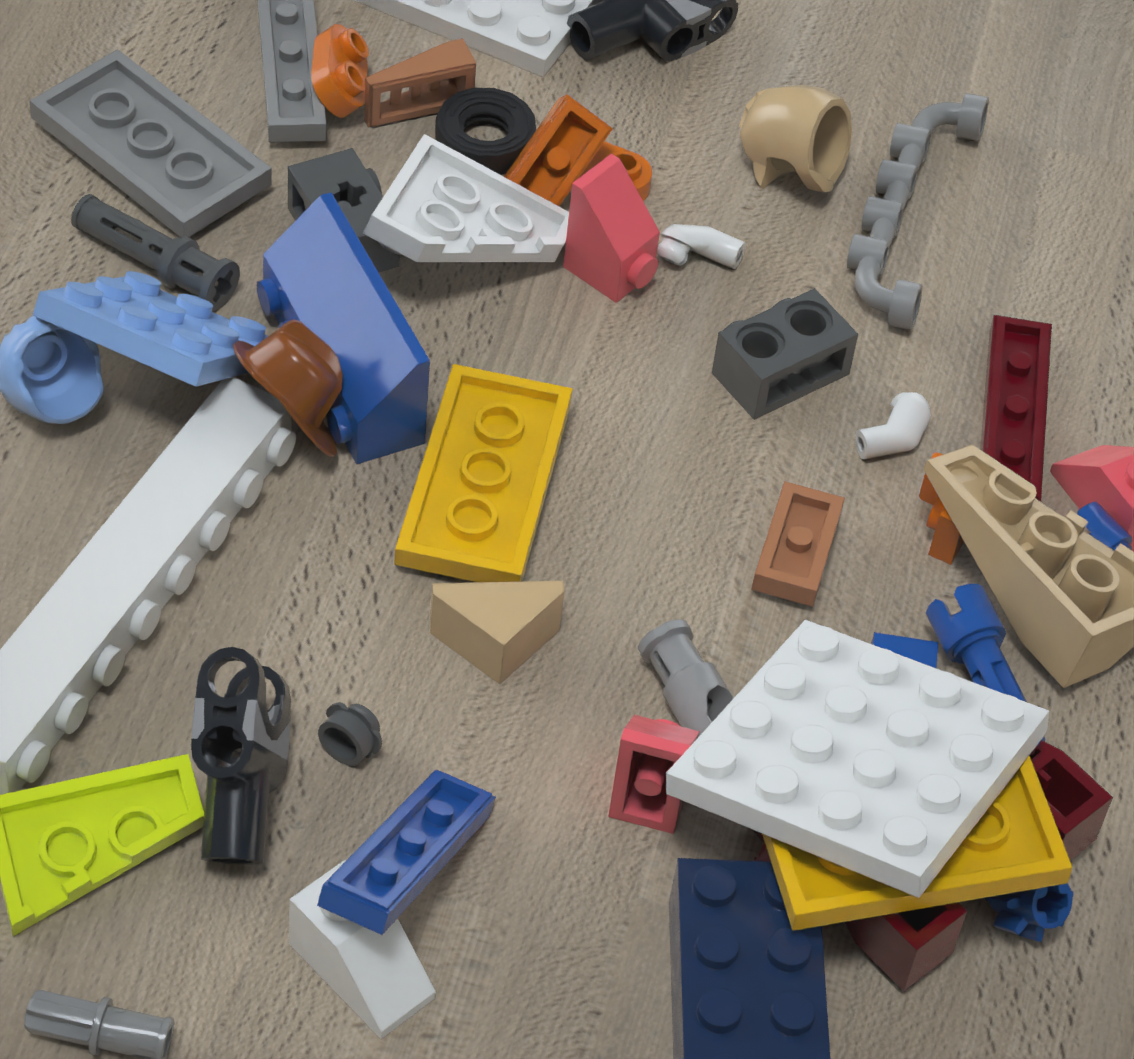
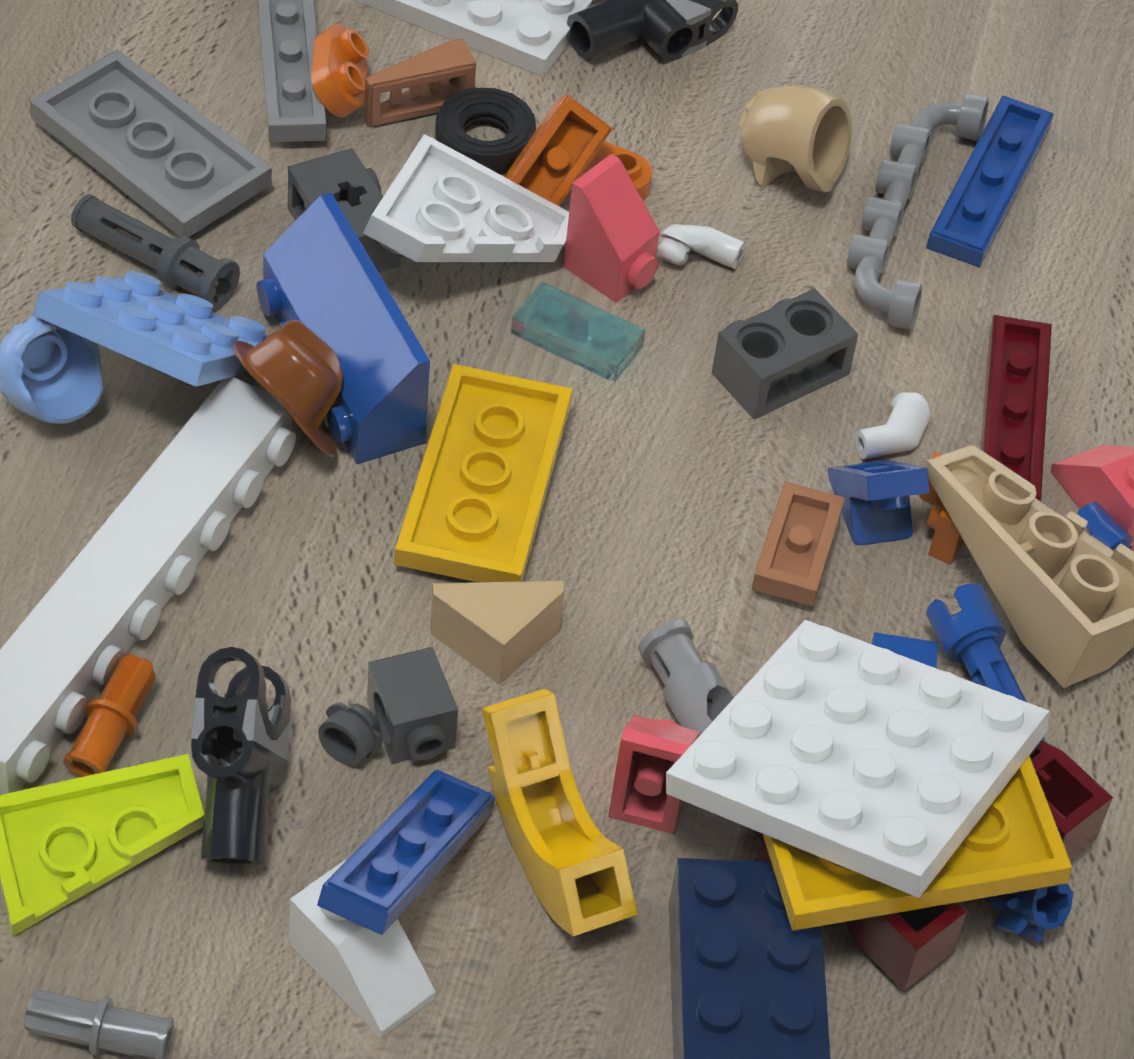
none -> orange axle [63,654,156,778]
none -> dark grey brick [367,647,458,764]
none -> yellow arch [482,689,638,936]
none -> clear light blue plate [511,281,646,383]
none -> blue slope [828,460,930,545]
none -> blue tile [926,95,1054,268]

